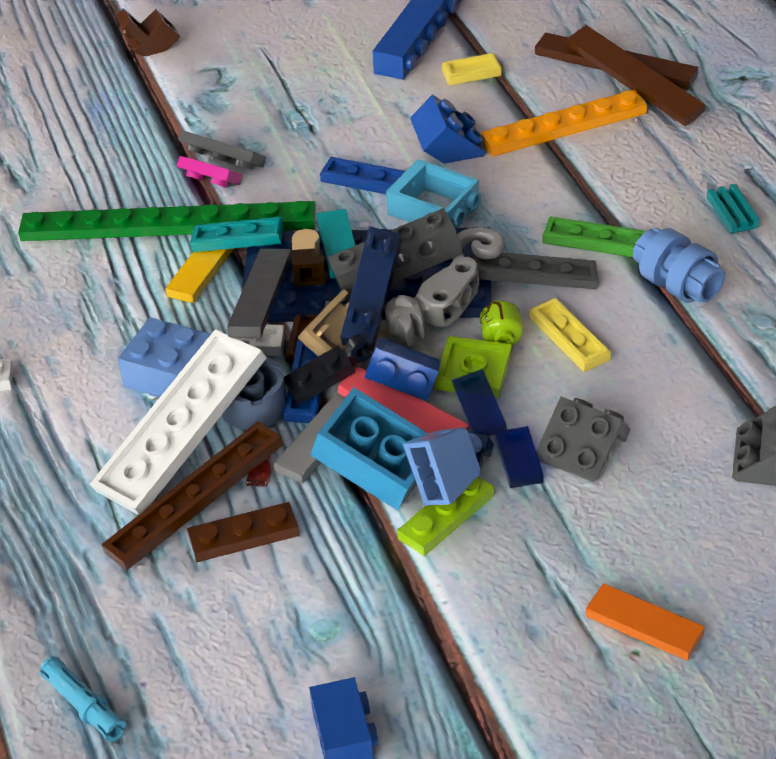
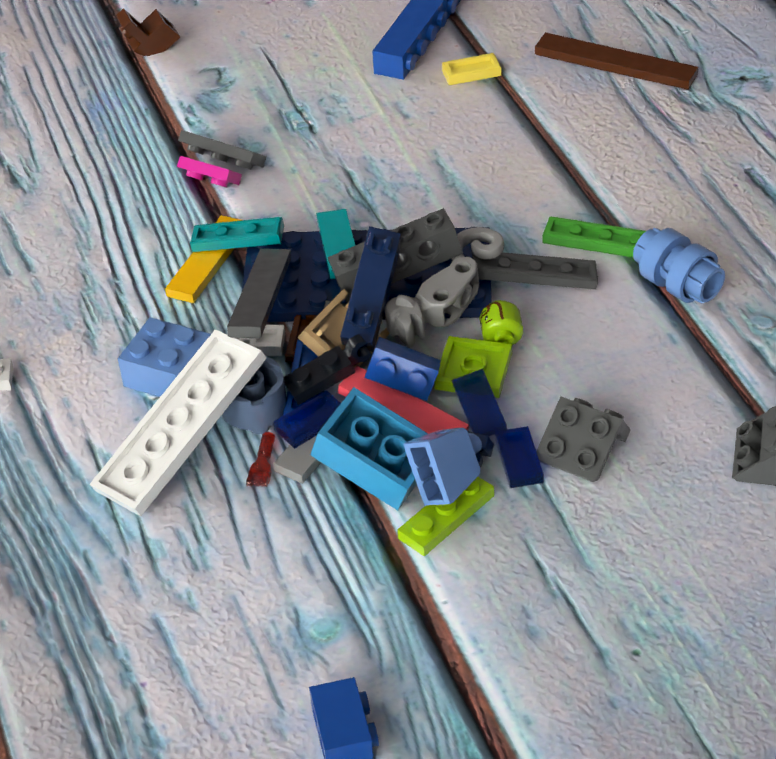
green plate [18,201,316,241] -> none
medium azure pin [39,656,127,742] -> none
reddish brown plate [101,421,283,571] -> none
reddish brown plate [187,502,300,563] -> none
dark brown leg [292,229,326,286] -> none
blue tile [320,157,405,194] -> none
medium azure window [386,159,481,228] -> none
blue slope [410,94,487,164] -> none
light orange plate [481,90,647,157] -> none
light yellow tile [529,298,611,372] -> none
reddish brown tile [566,25,705,126] -> none
orange tile [586,583,705,661] -> none
teal tile [707,184,760,234] -> none
none -> clear blue tile [273,390,341,449]

